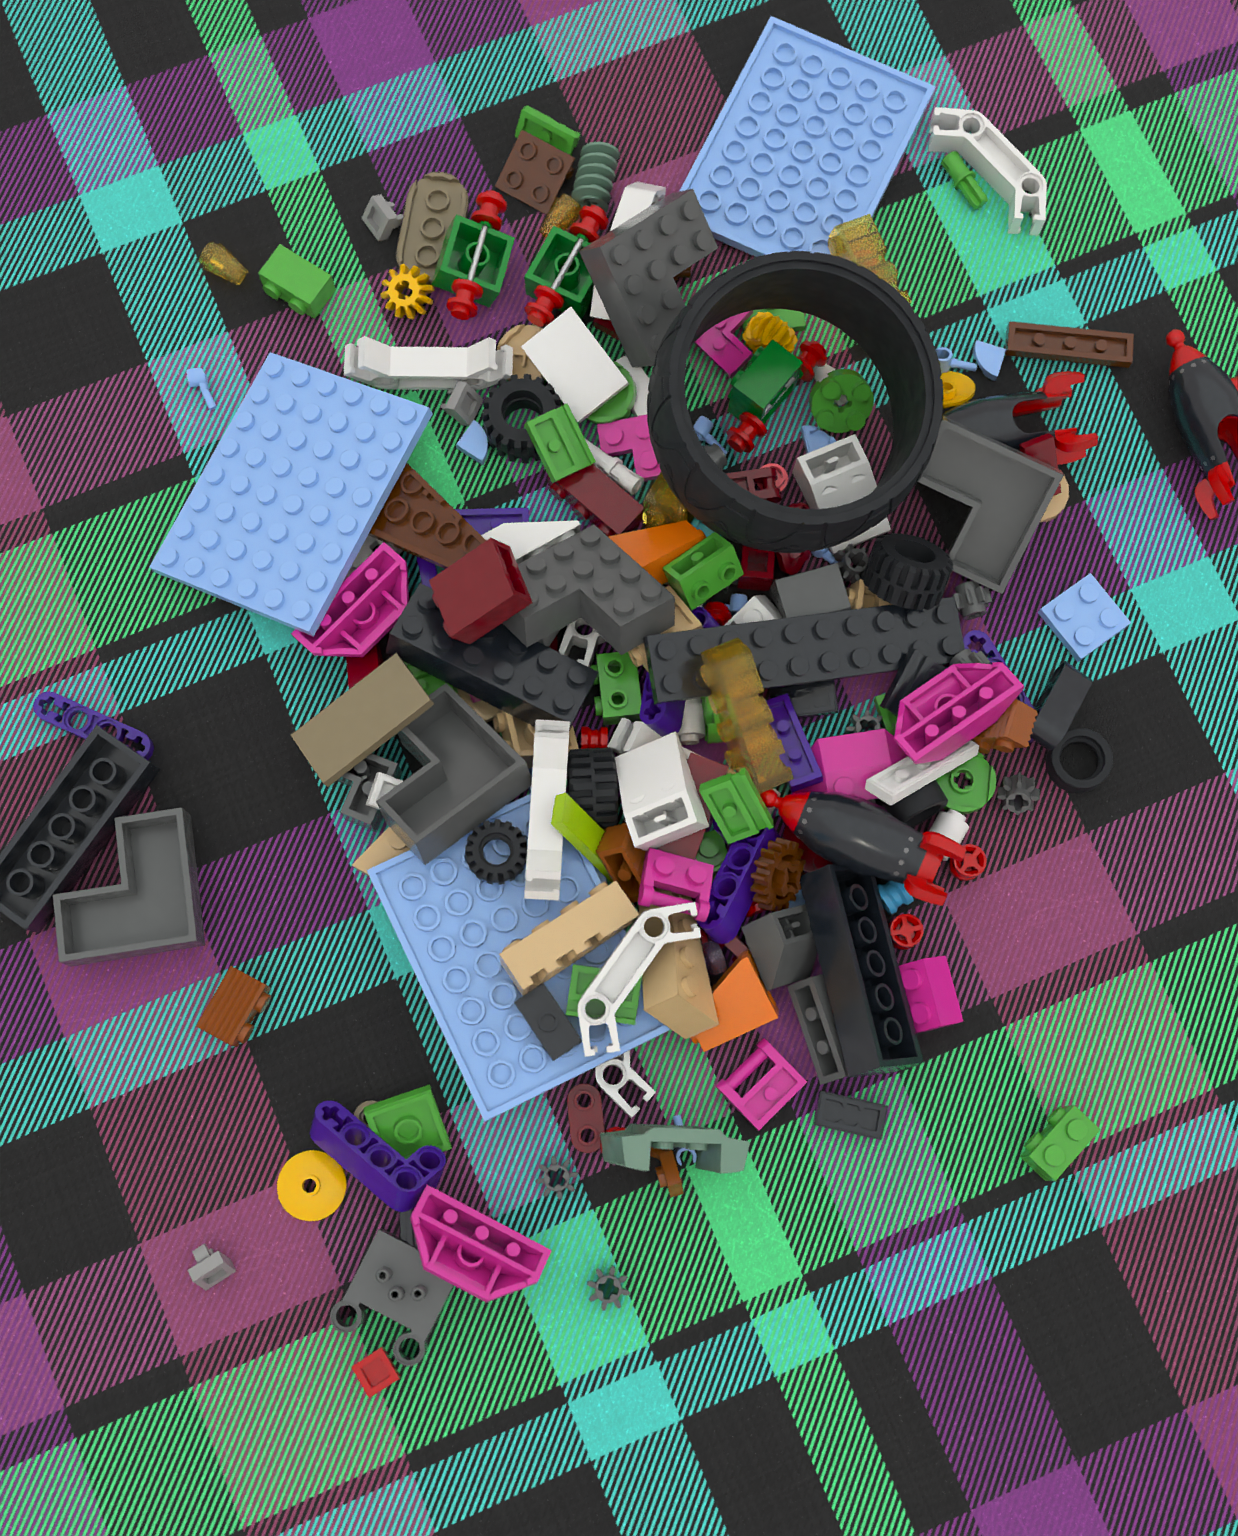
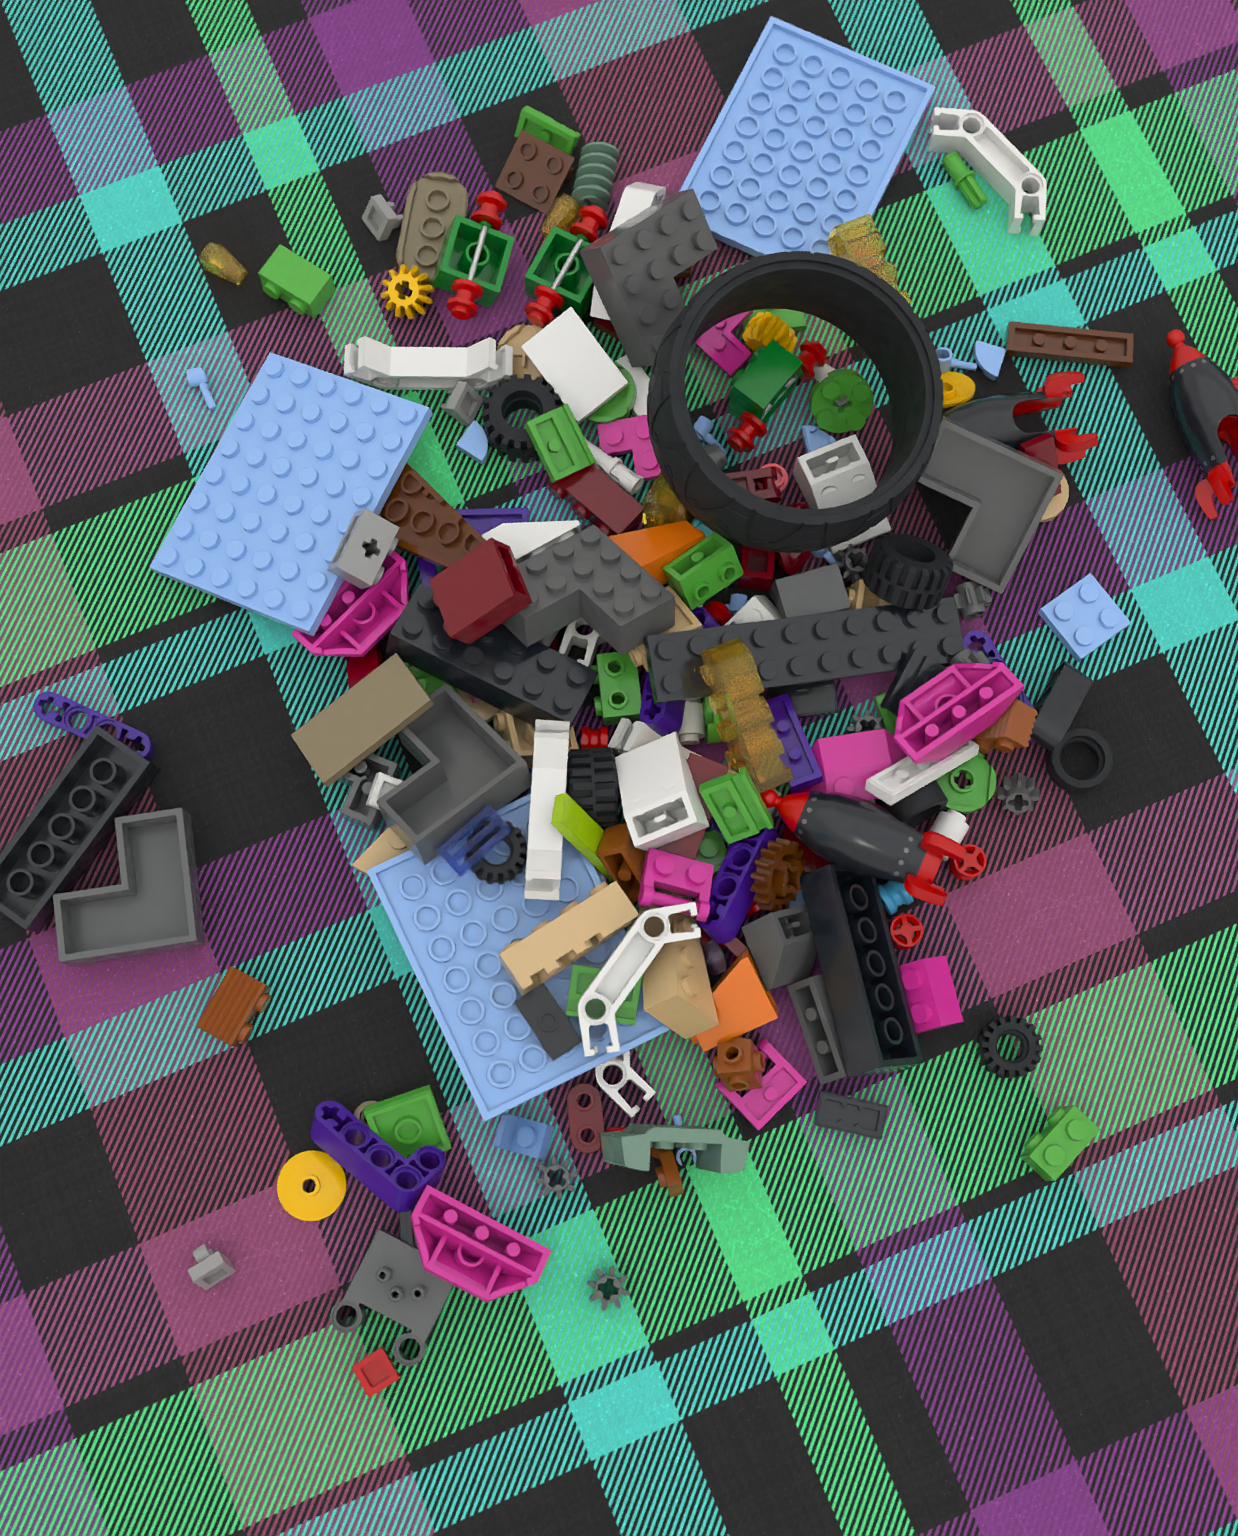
none -> light grey brick [327,508,400,589]
none -> clear blue tile [436,804,512,878]
none -> medium blue bracket [494,1113,554,1161]
none -> dark orange brick [713,1037,765,1092]
none -> black tyre [976,1015,1043,1079]

